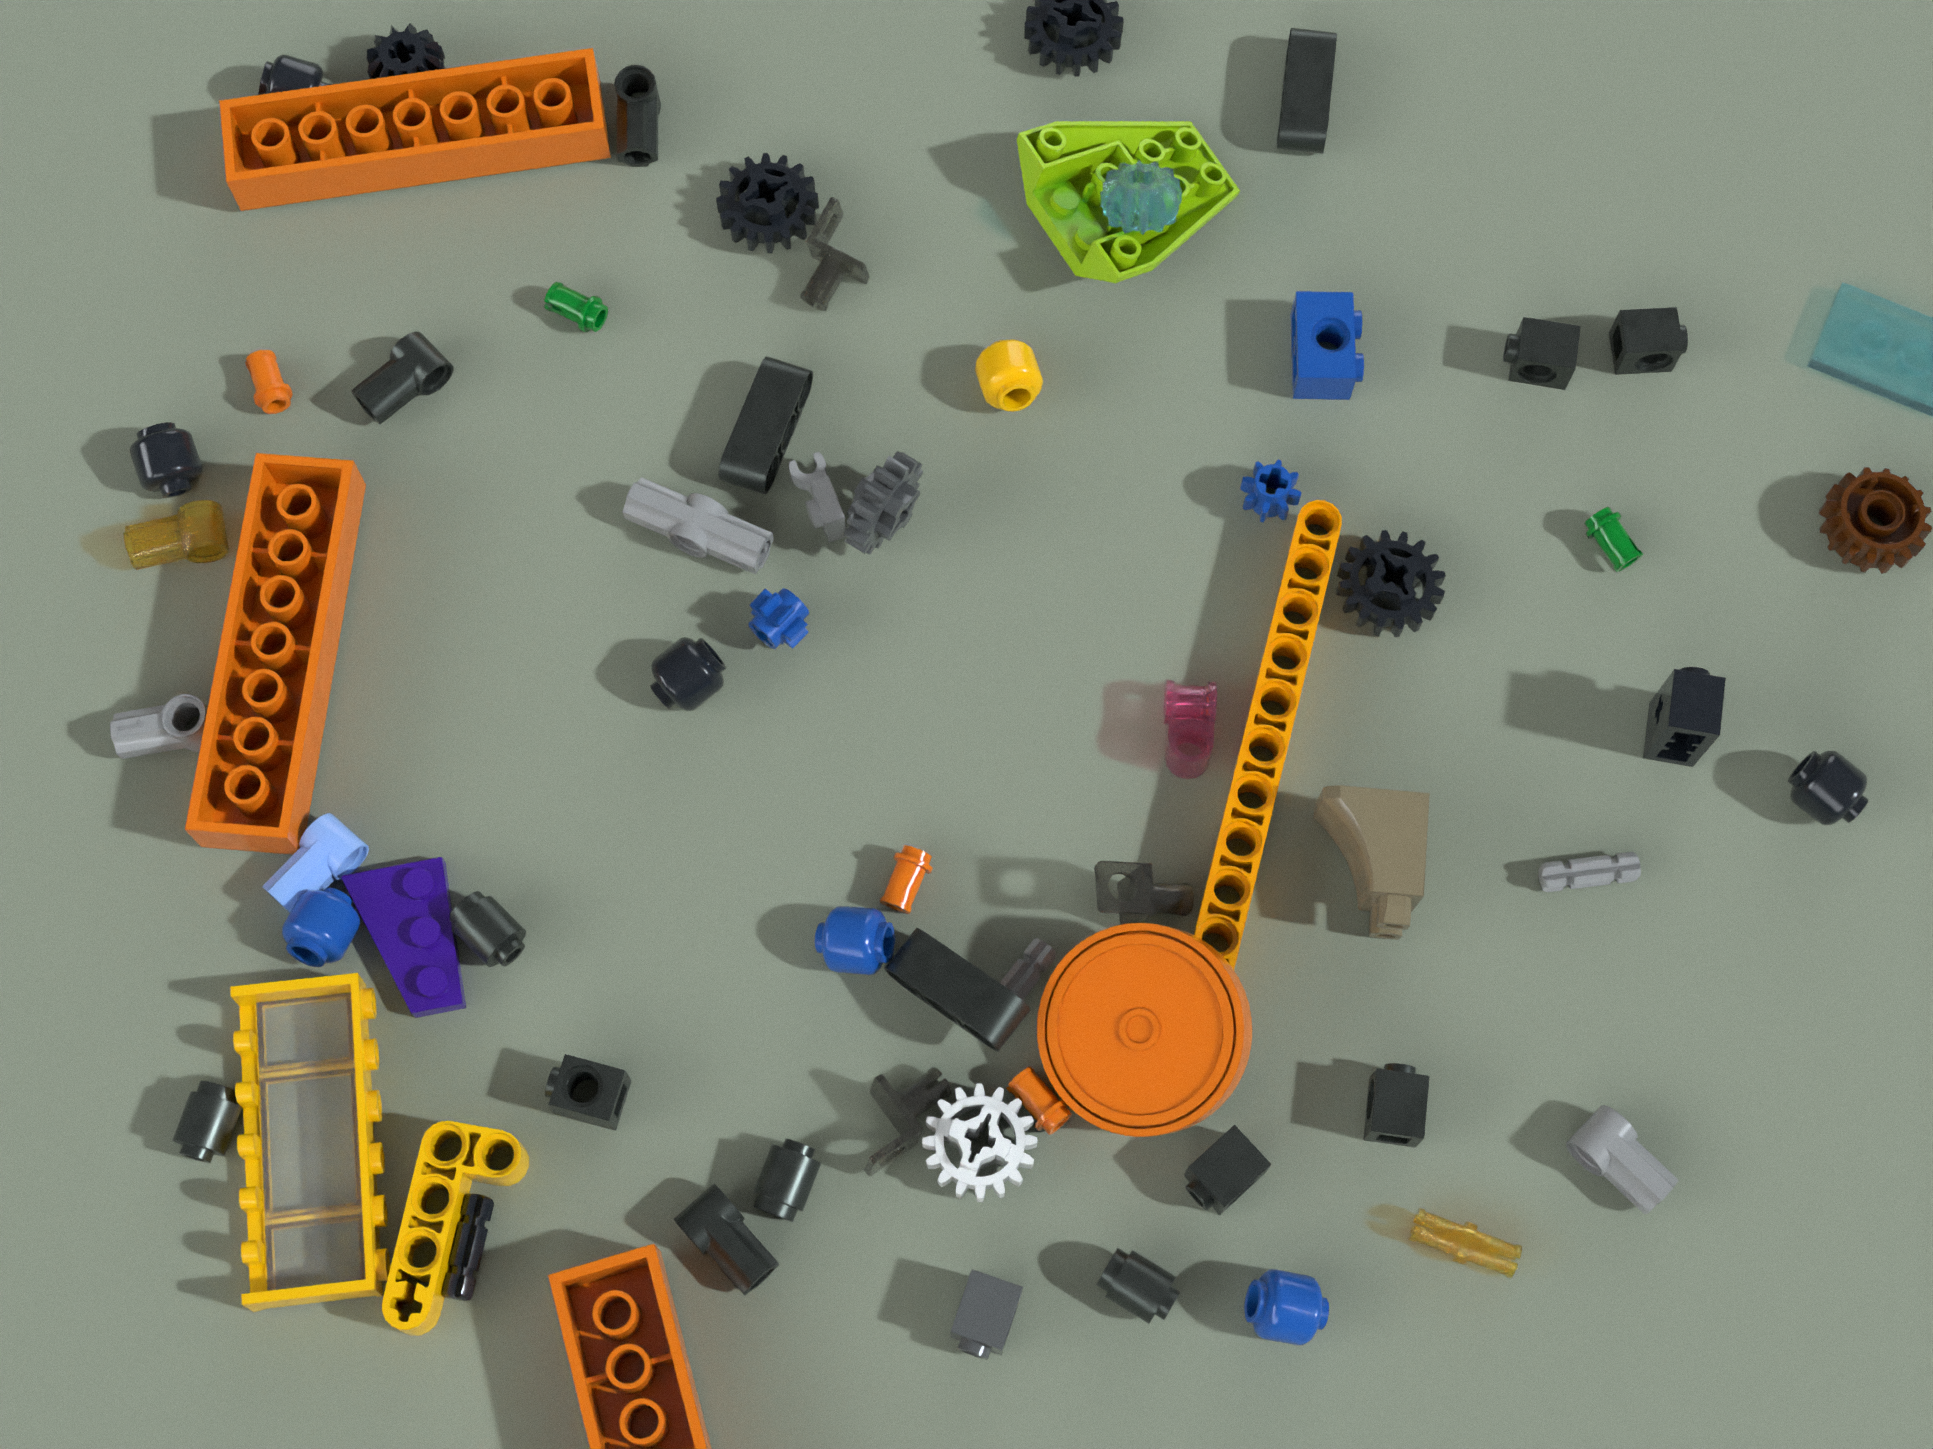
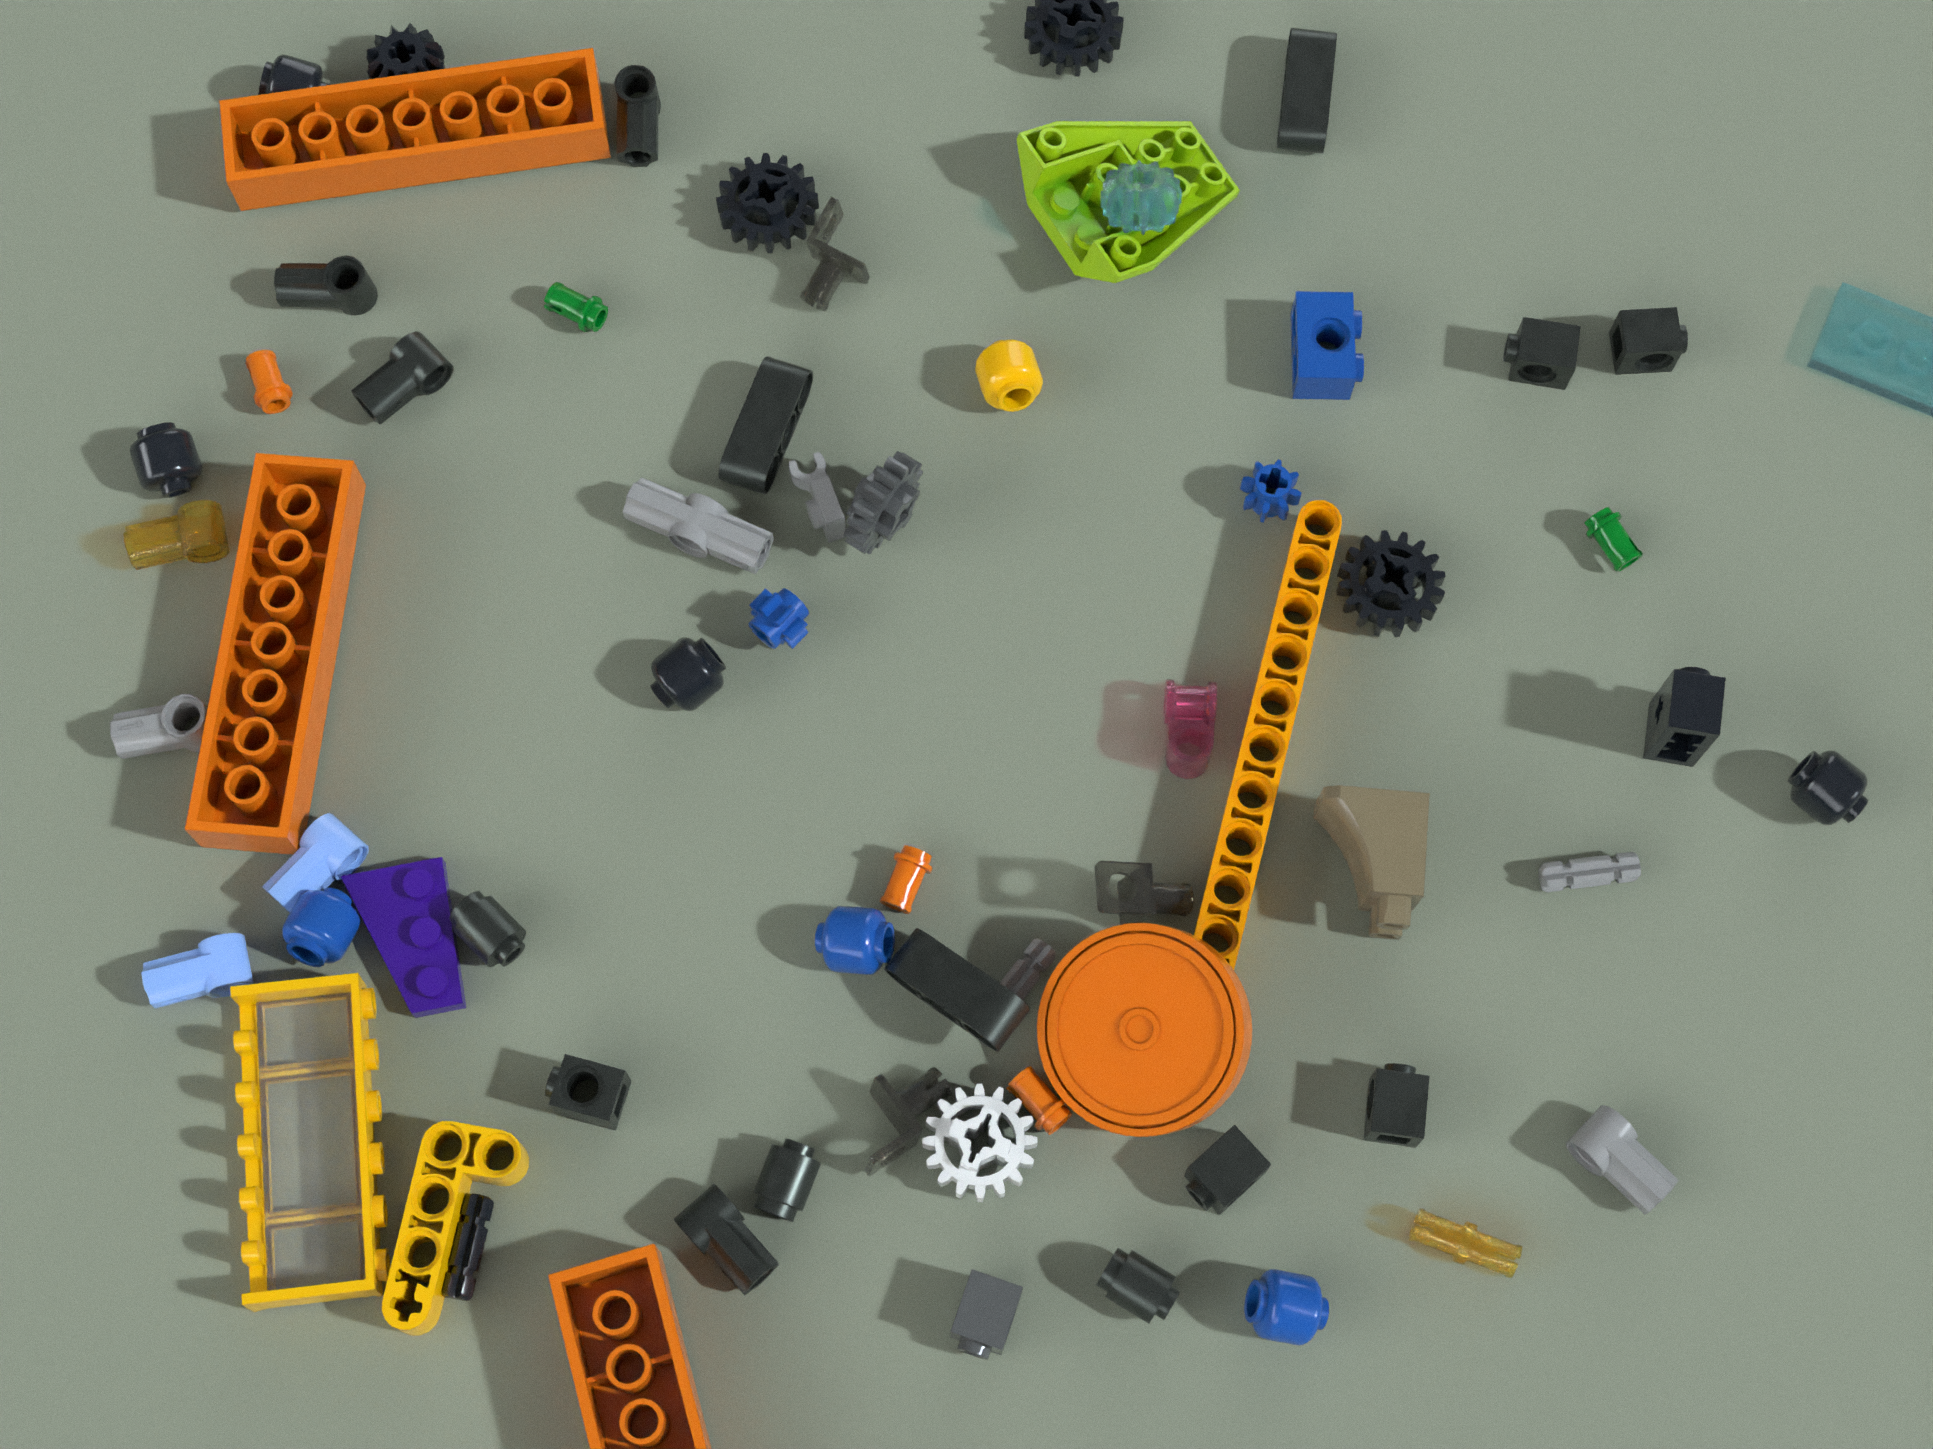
pearl dark grey brick [173,1080,242,1163] -> none
reddish brown gear [1819,467,1932,574] -> none
none -> light blue piece [141,933,254,1008]
none -> pearl dark grey piece [274,255,378,316]

